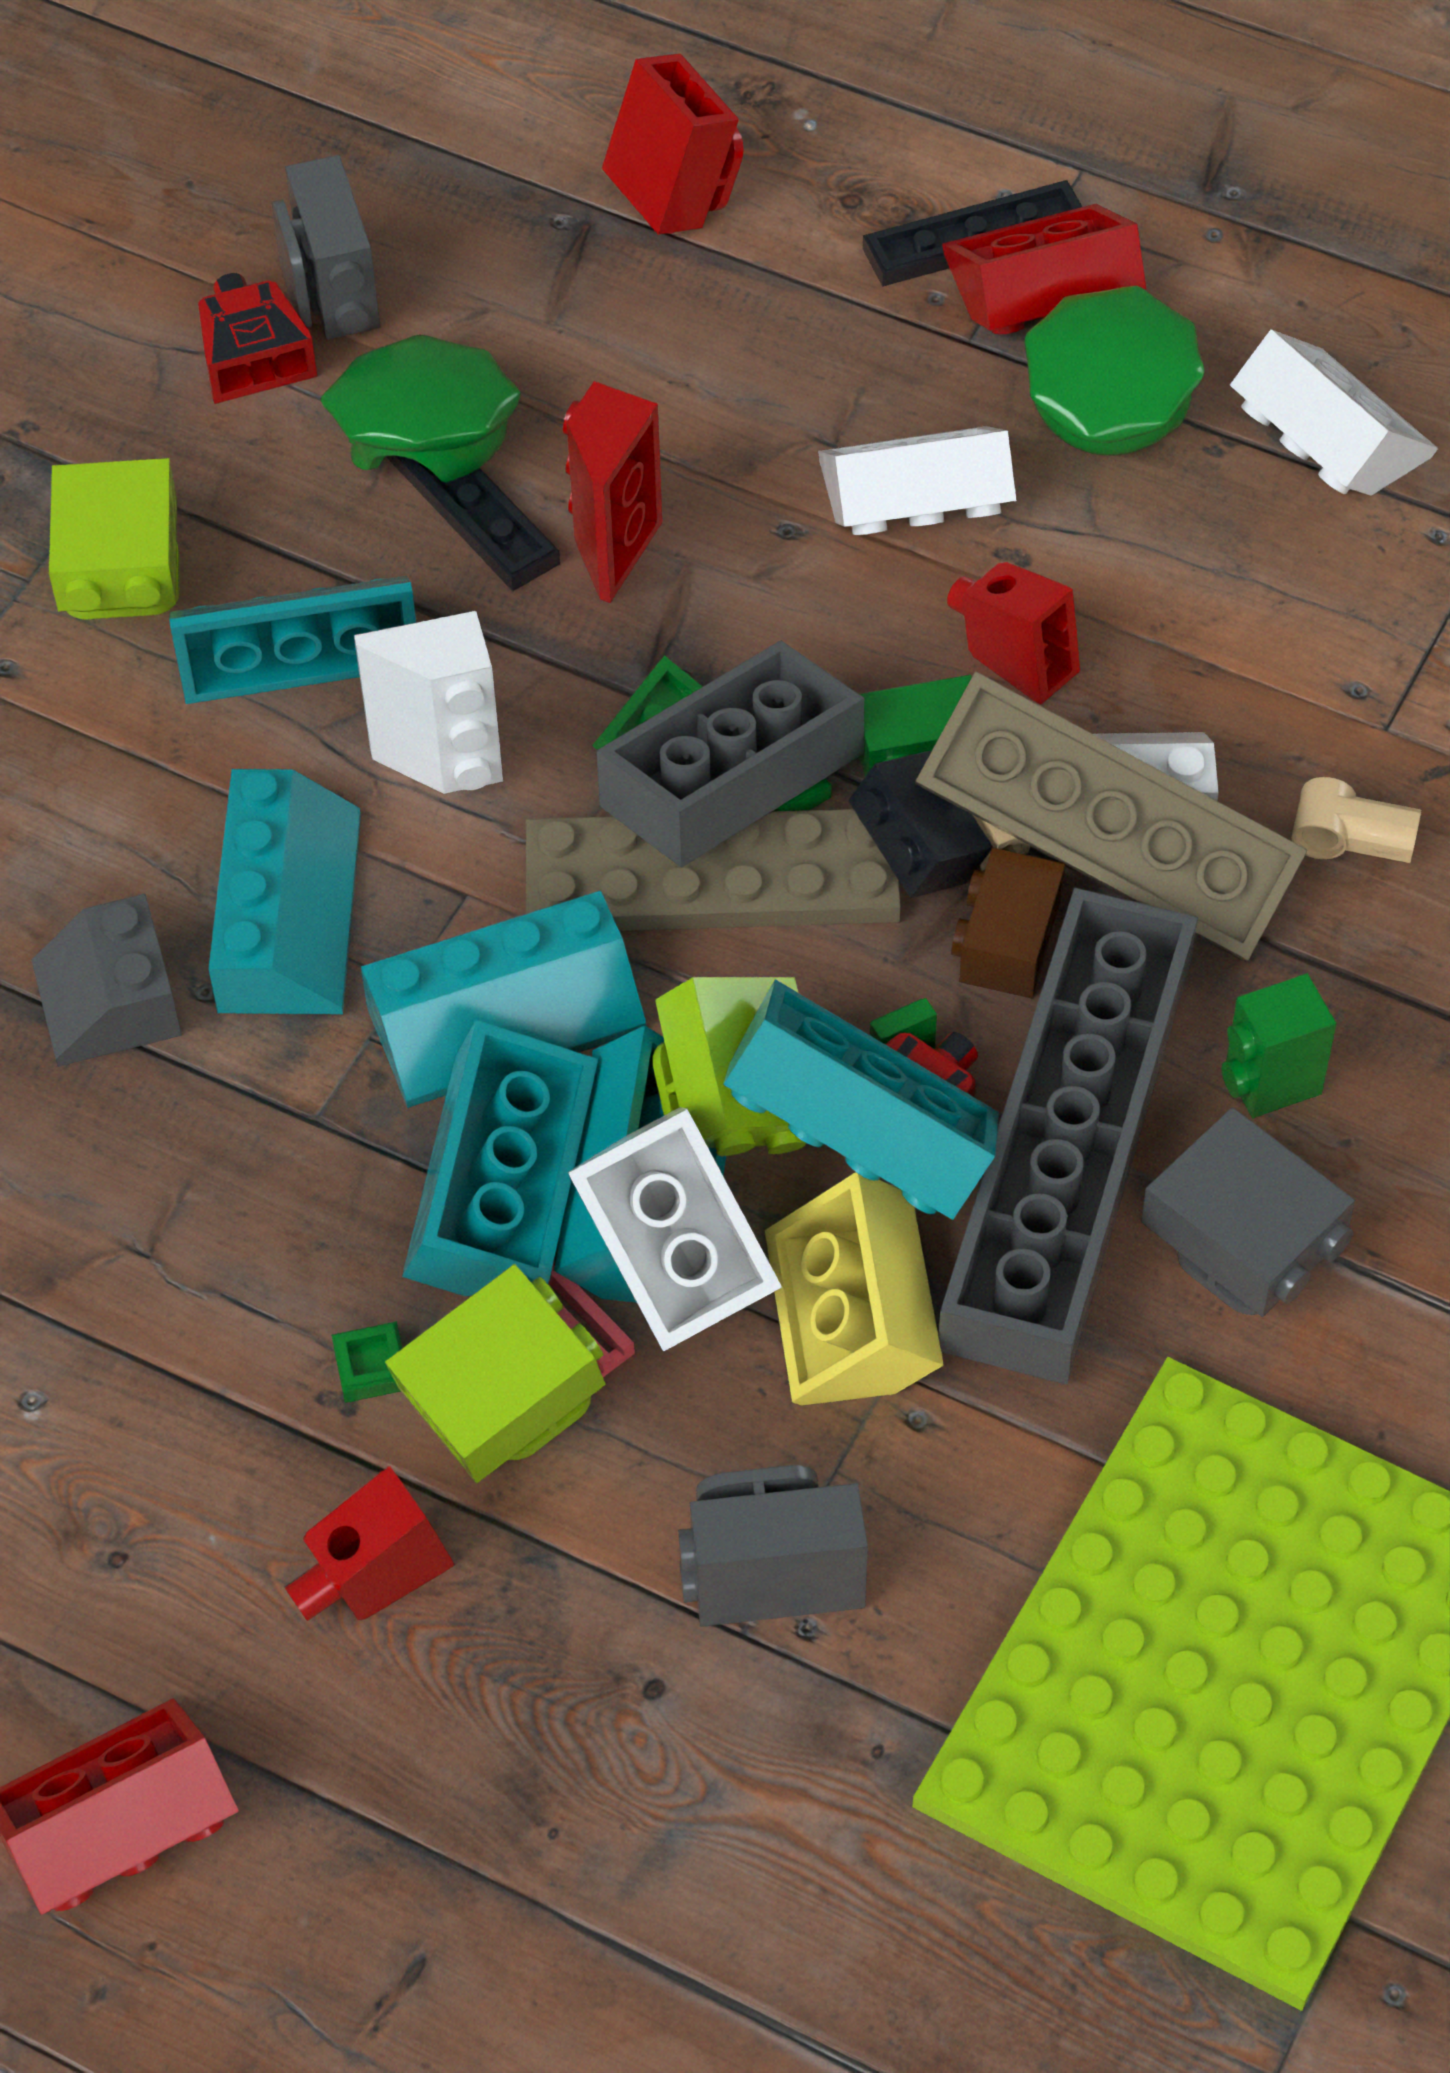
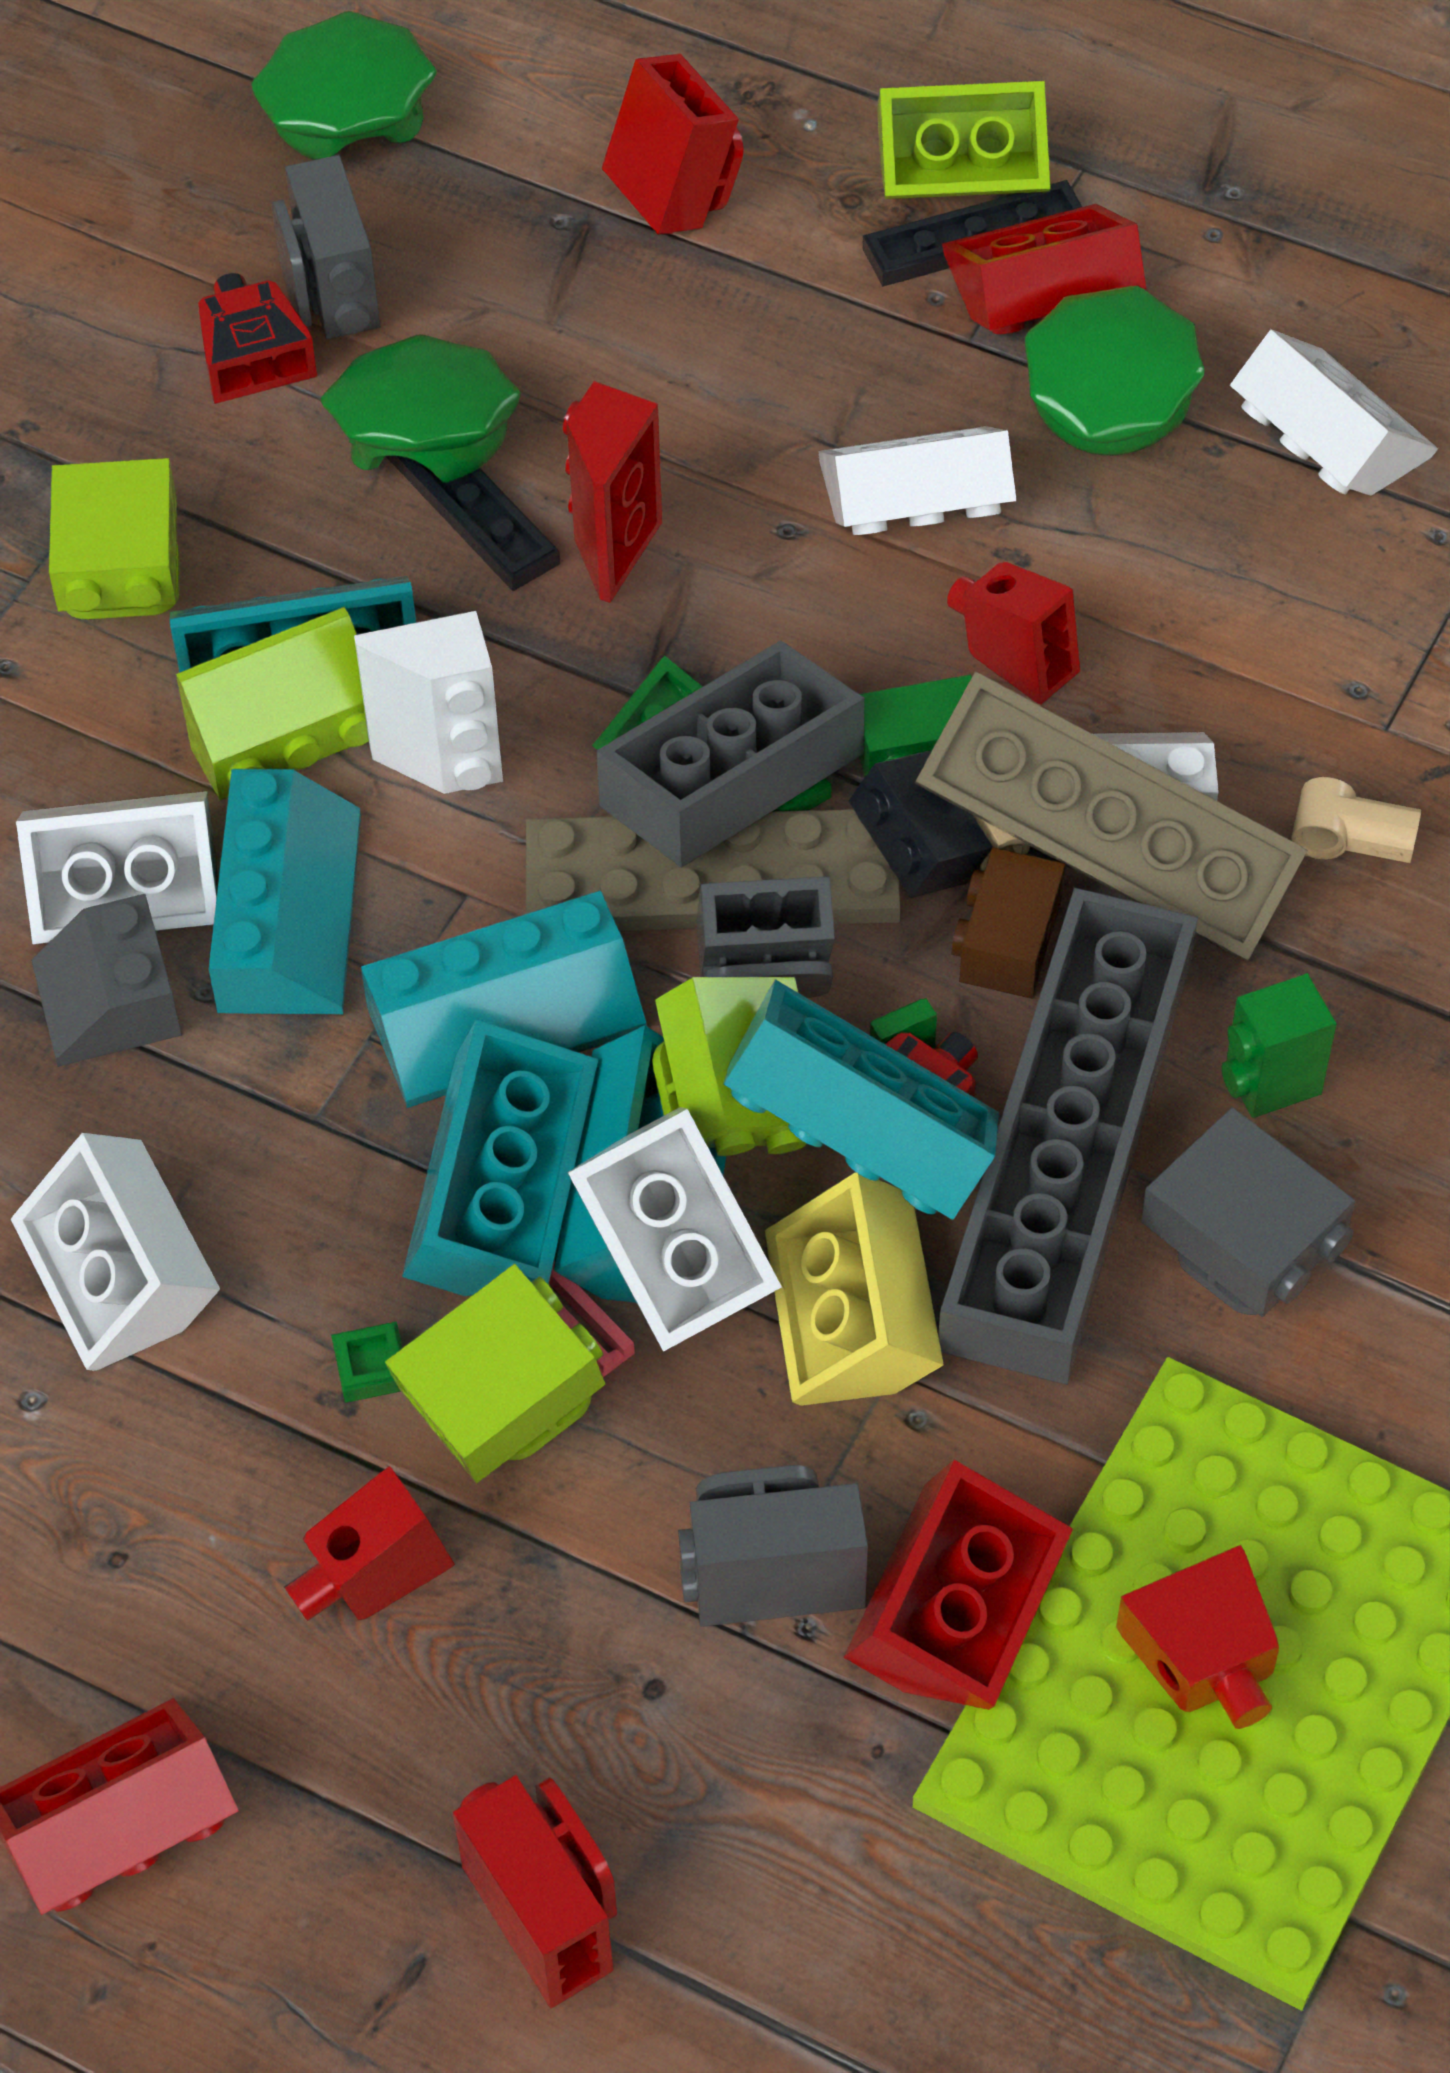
none -> white slope [11,1133,220,1371]
none -> white slope [16,791,218,944]
none -> lime slope [176,607,369,800]
none -> green piece [251,11,437,160]
none -> red brick [452,1775,617,2009]
none -> dark grey brick [696,876,835,998]
none -> red slope [843,1459,1073,1710]
none -> lime slope [877,81,1050,199]
none -> red torso [1116,1545,1279,1729]

